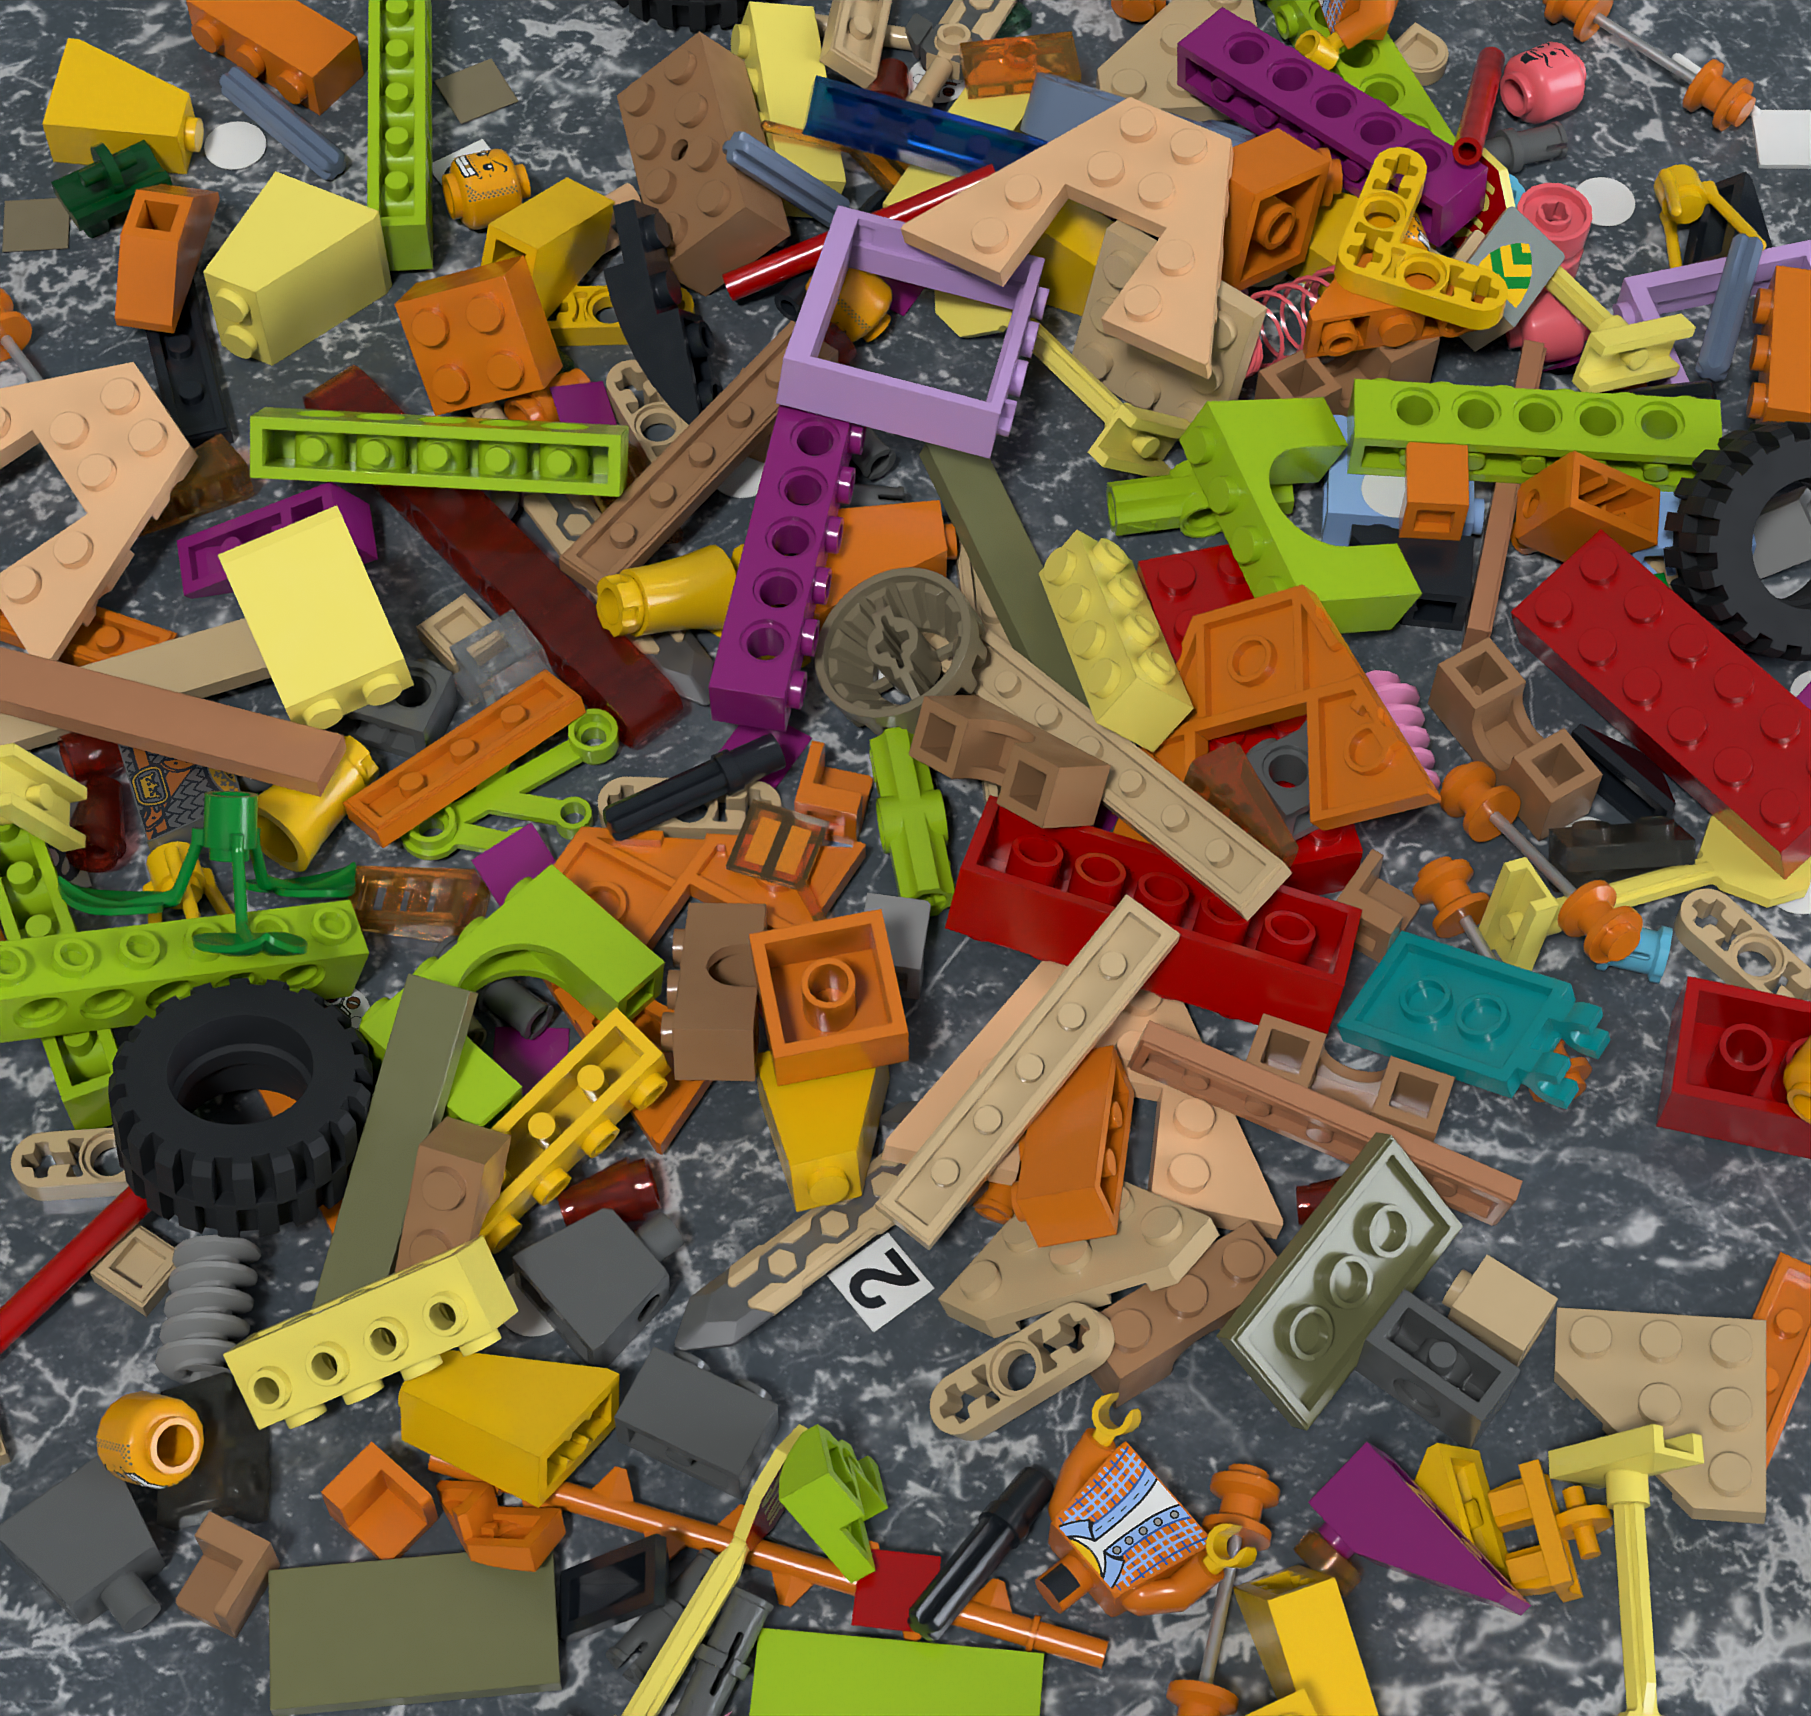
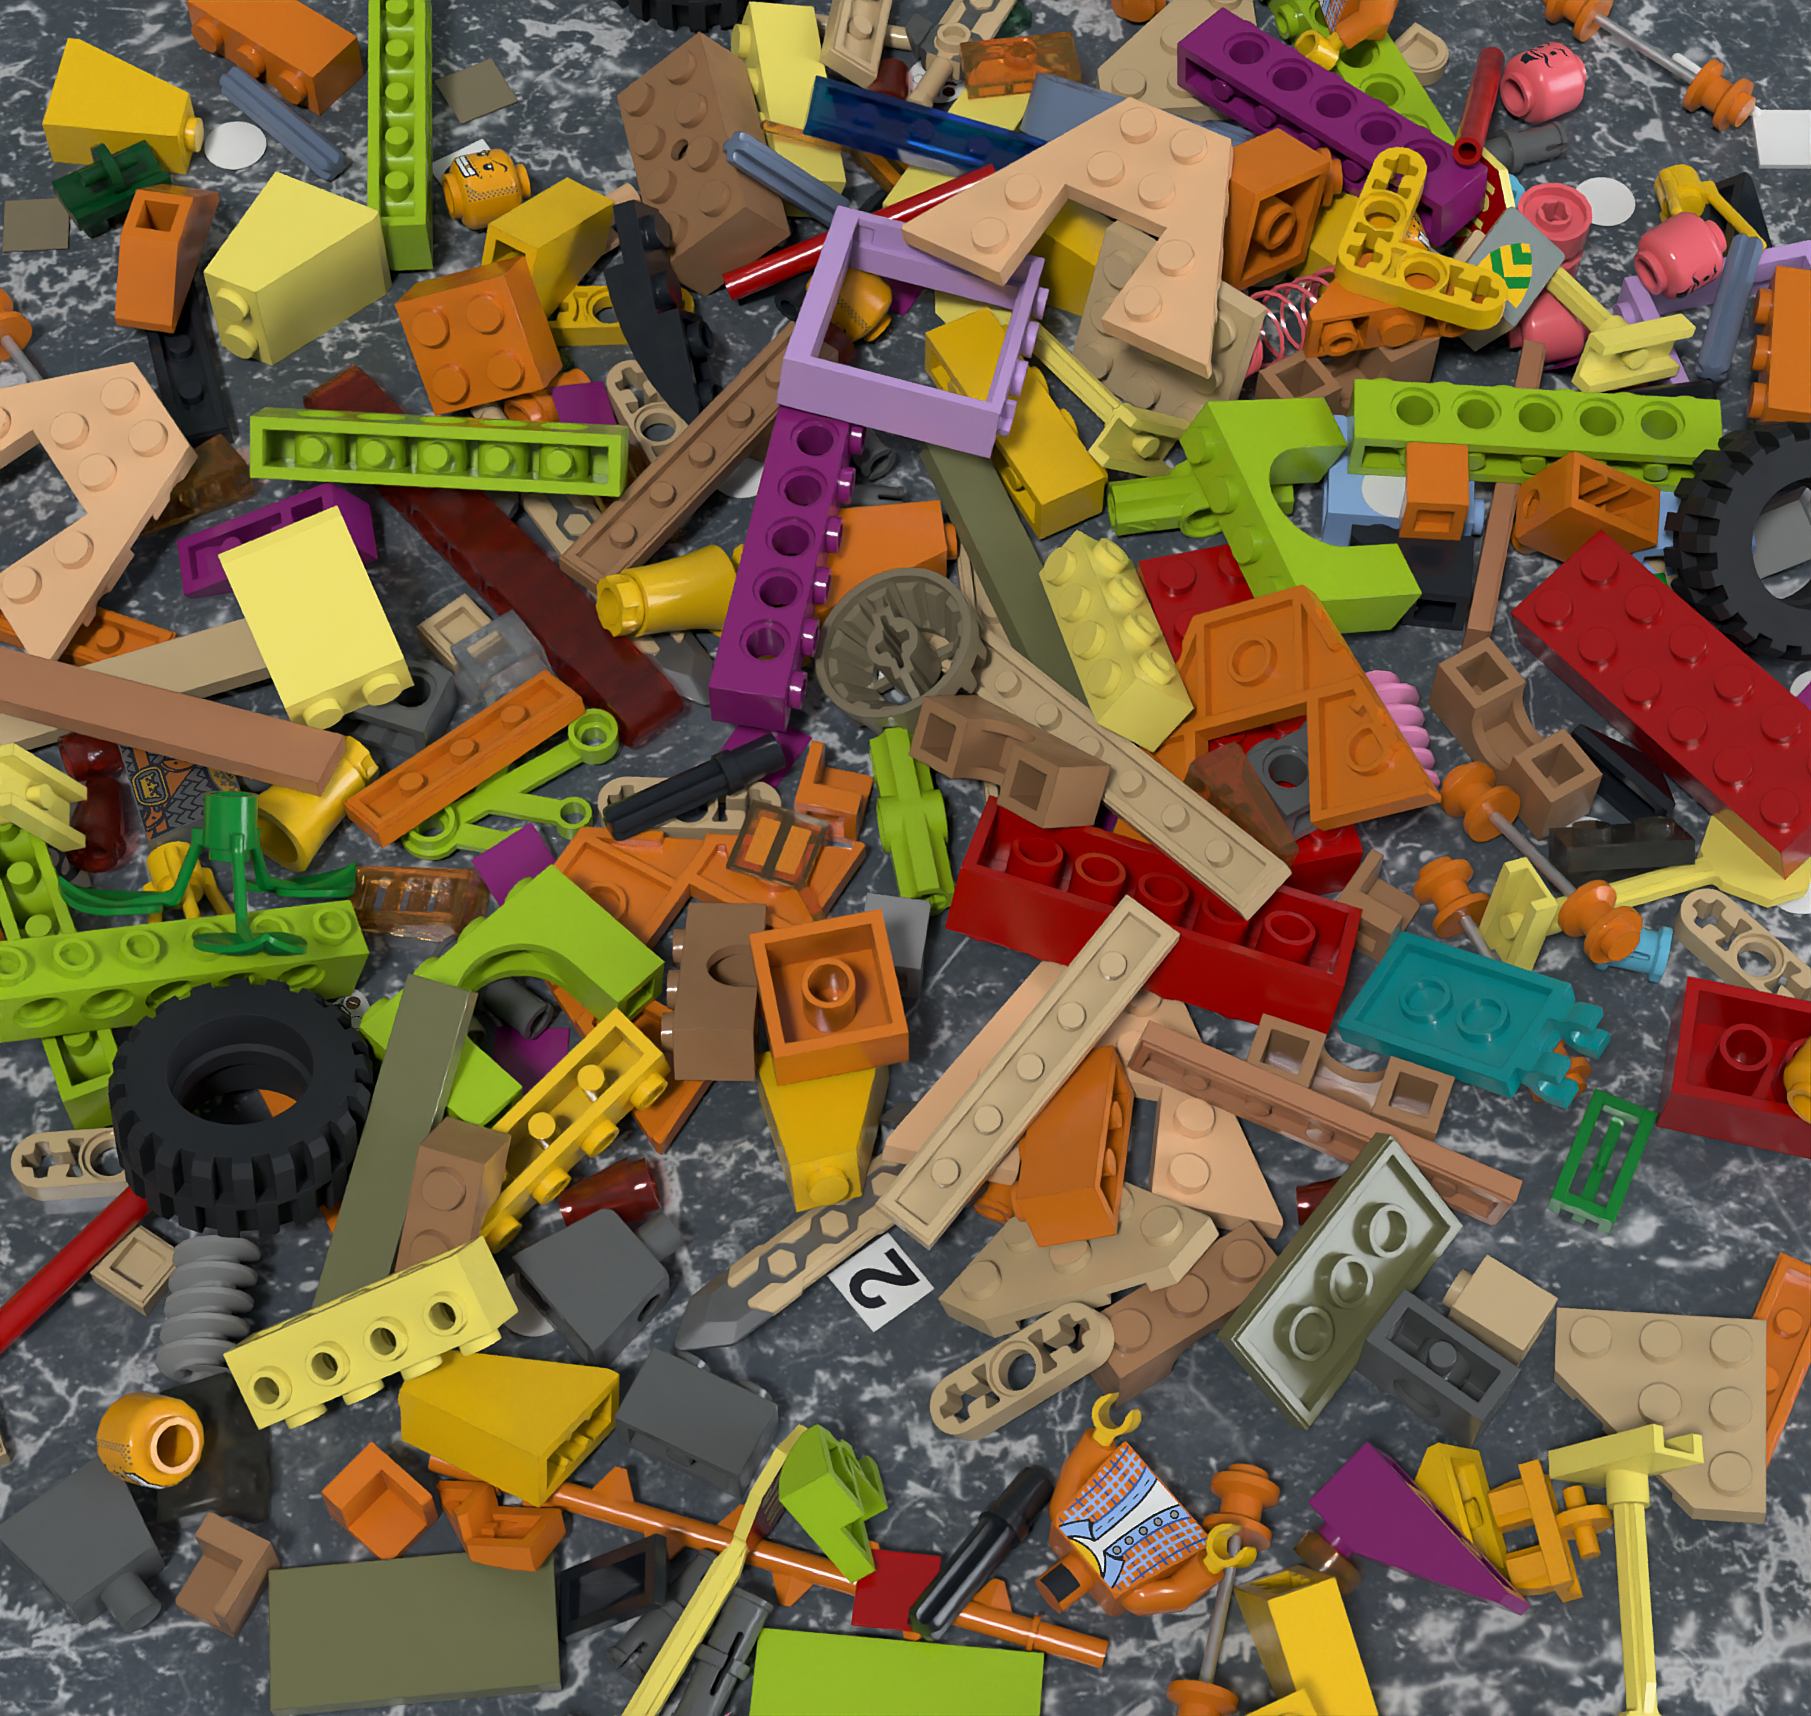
none -> yellow brick [925,306,1108,540]
none -> green tile [1546,1088,1658,1234]
none -> coral head [1634,212,1727,300]

